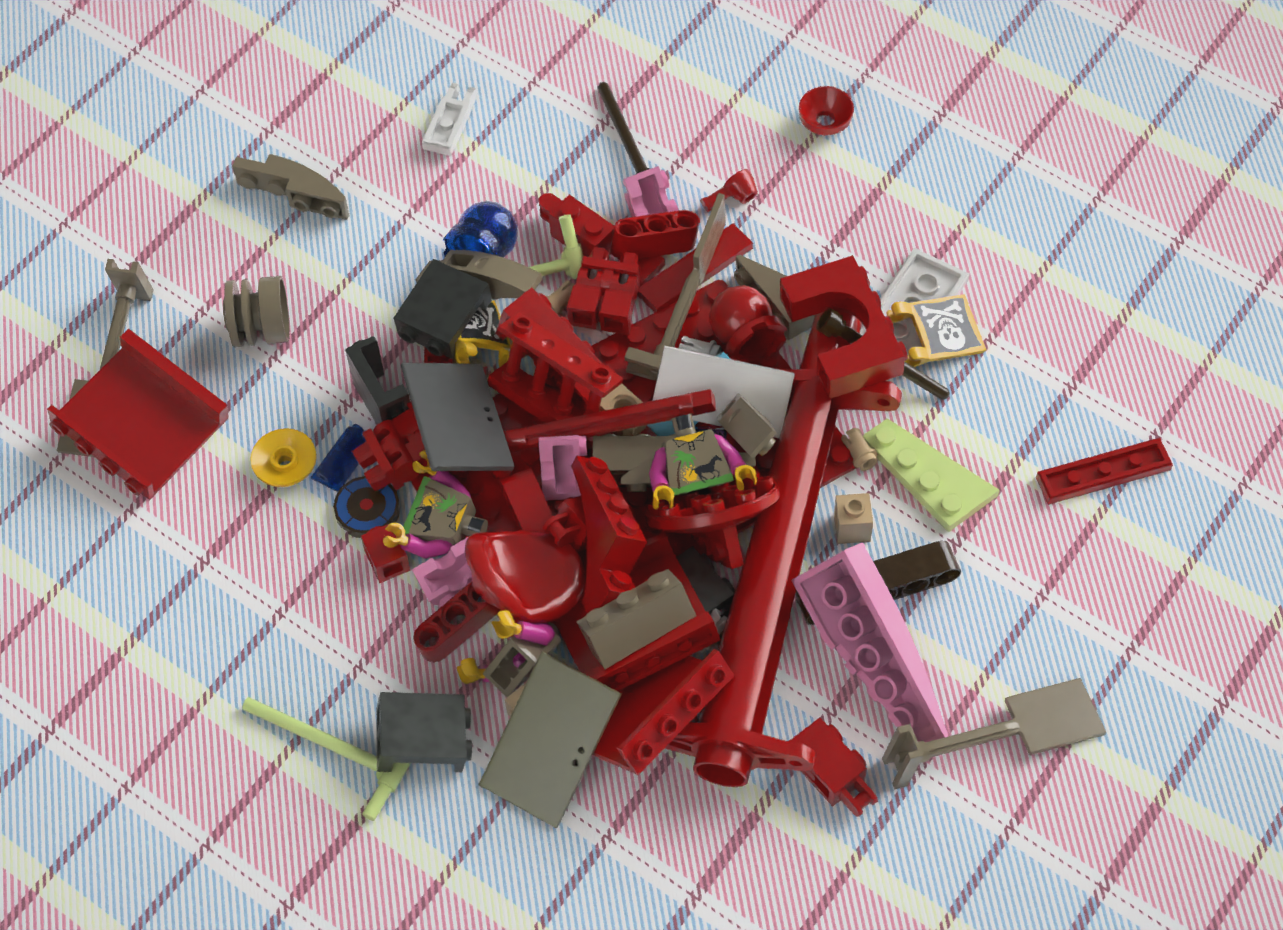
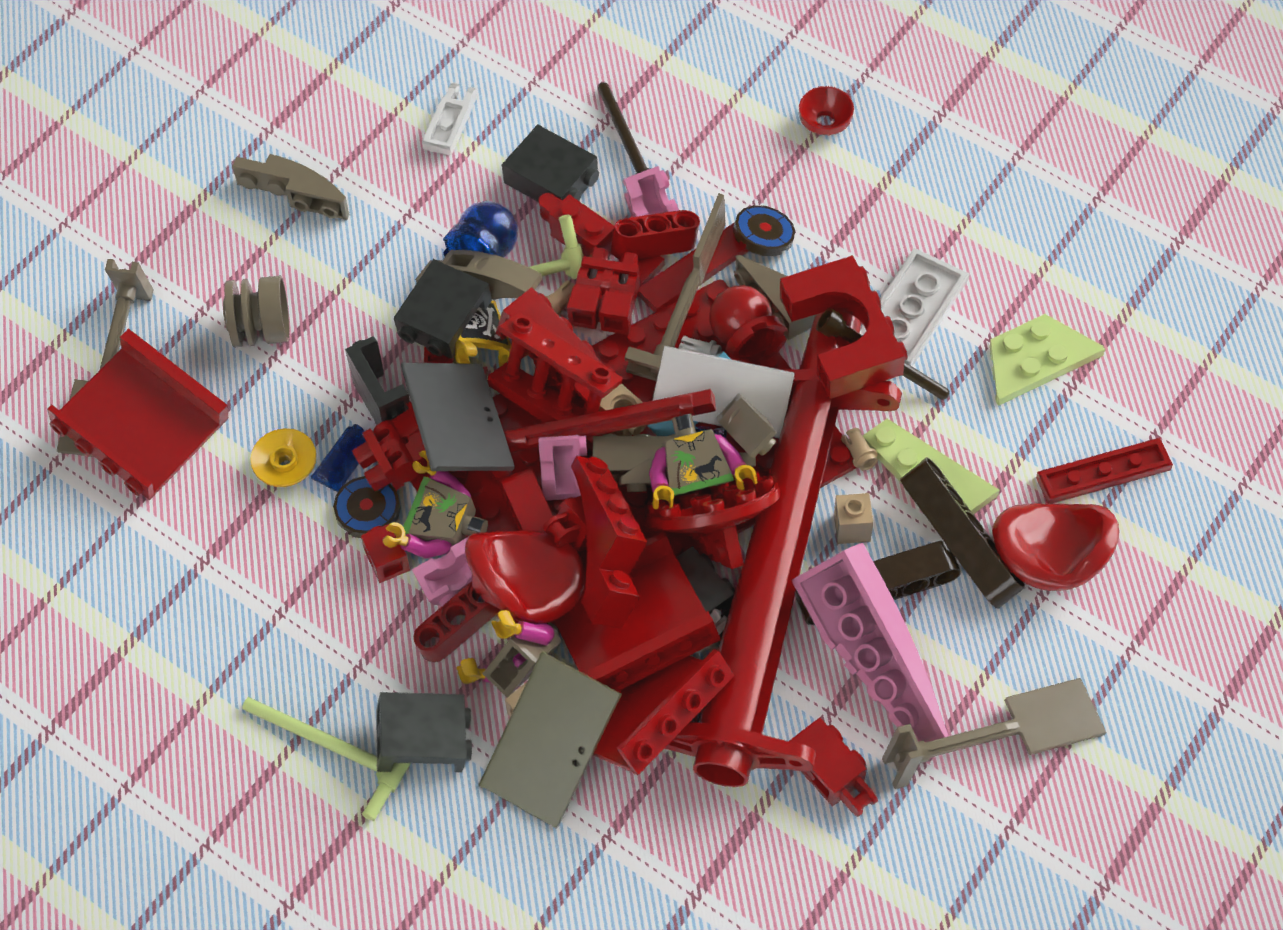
dark tan brick [577,569,696,669] -> none
red bar [700,169,758,212] -> none
flag [886,294,986,367] -> none
none -> pearl dark grey brick [502,124,599,202]
none -> dark brown tile [733,205,796,256]
none -> dark brown beam [900,457,1025,609]
none -> yellowish green wing [989,314,1105,406]
none -> red piece [992,503,1120,591]

